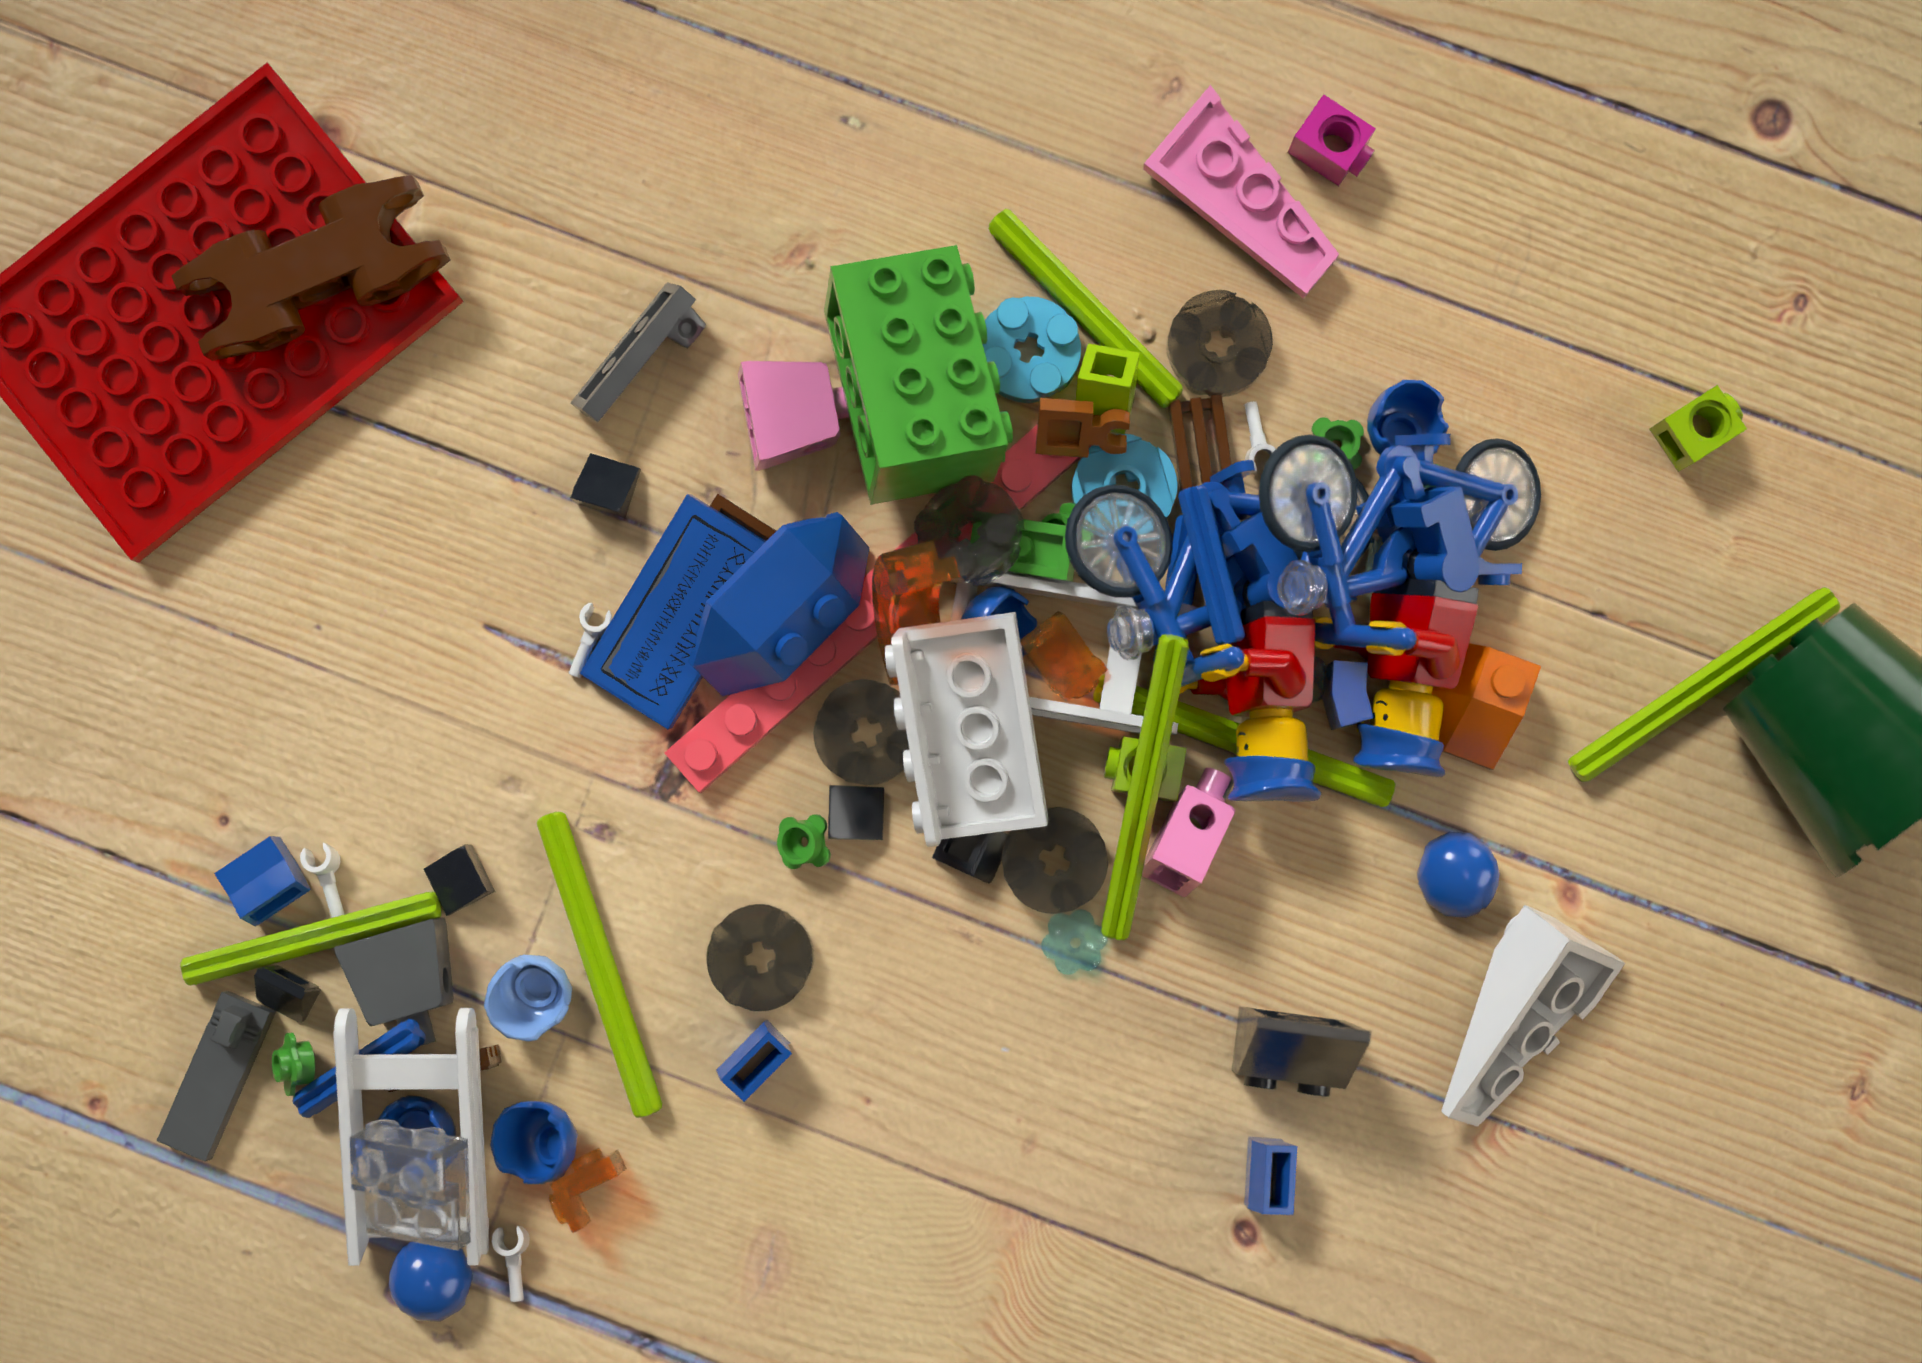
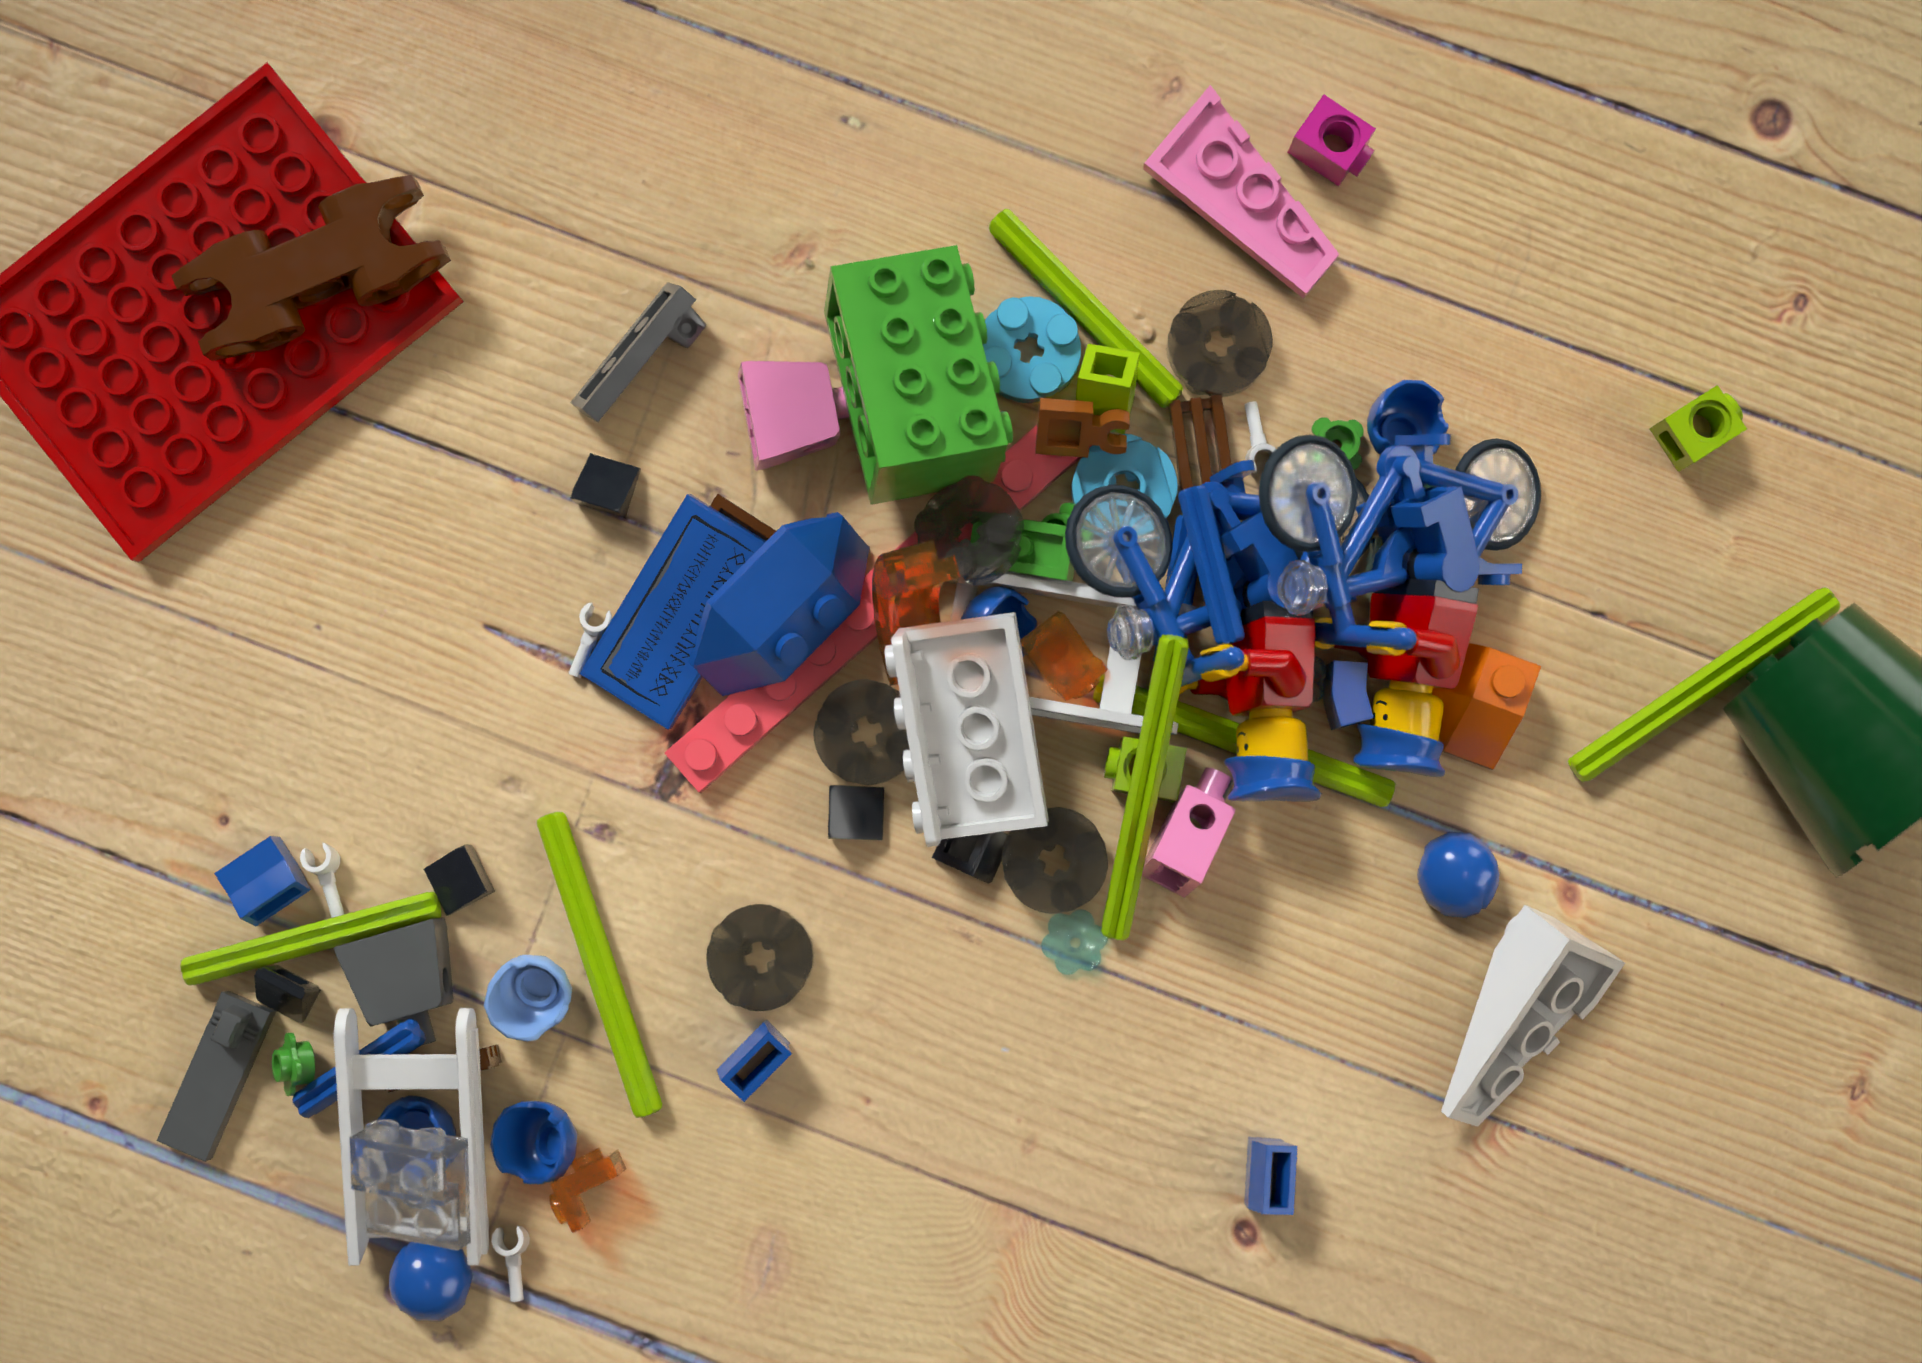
bright green plate [777,814,831,869] -> none
black slope [1232,1006,1371,1097] -> none

